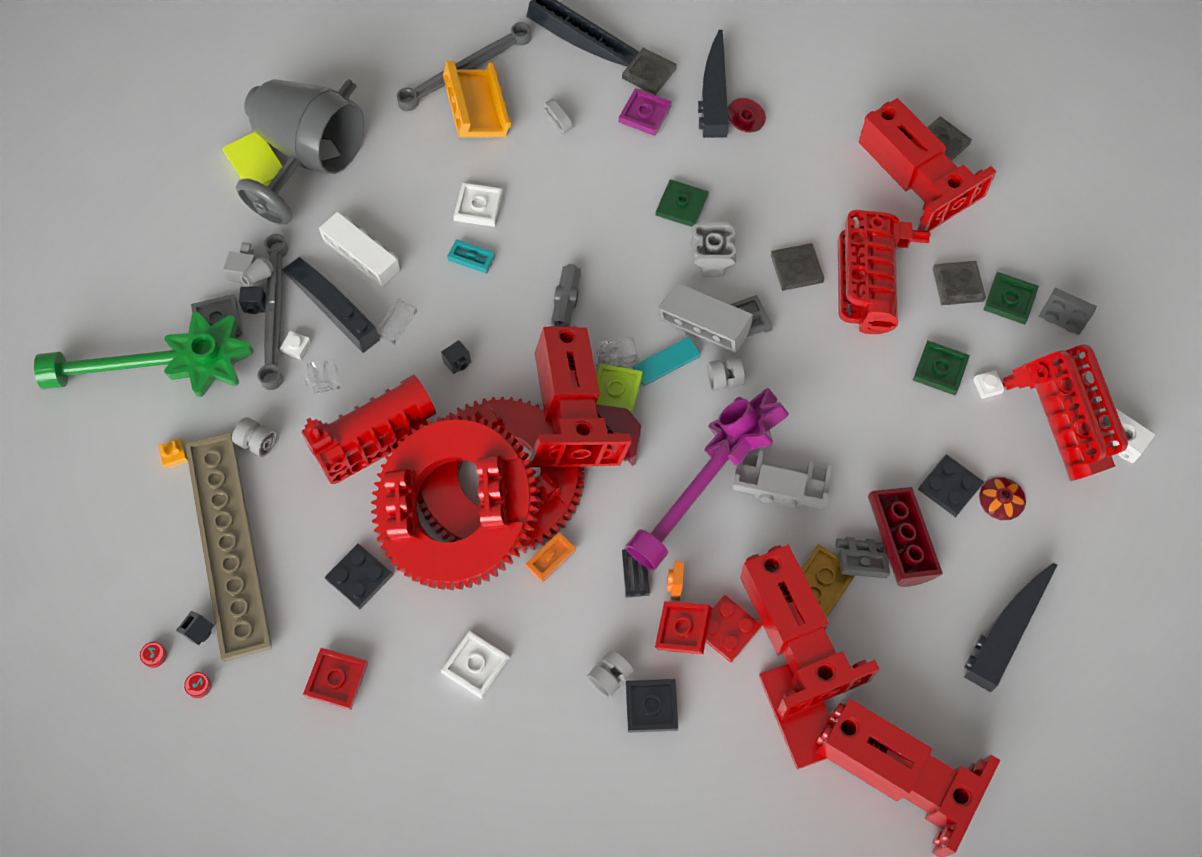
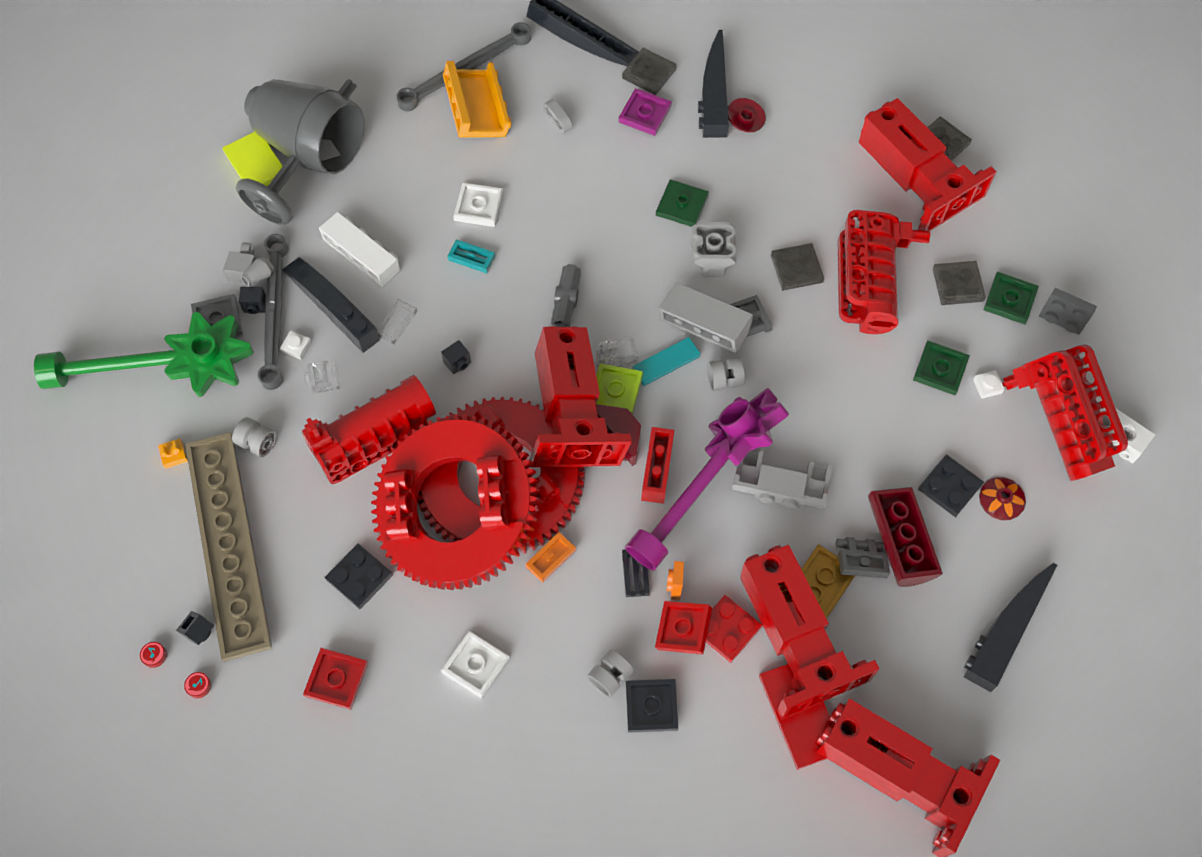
none -> red brick [641,427,675,504]

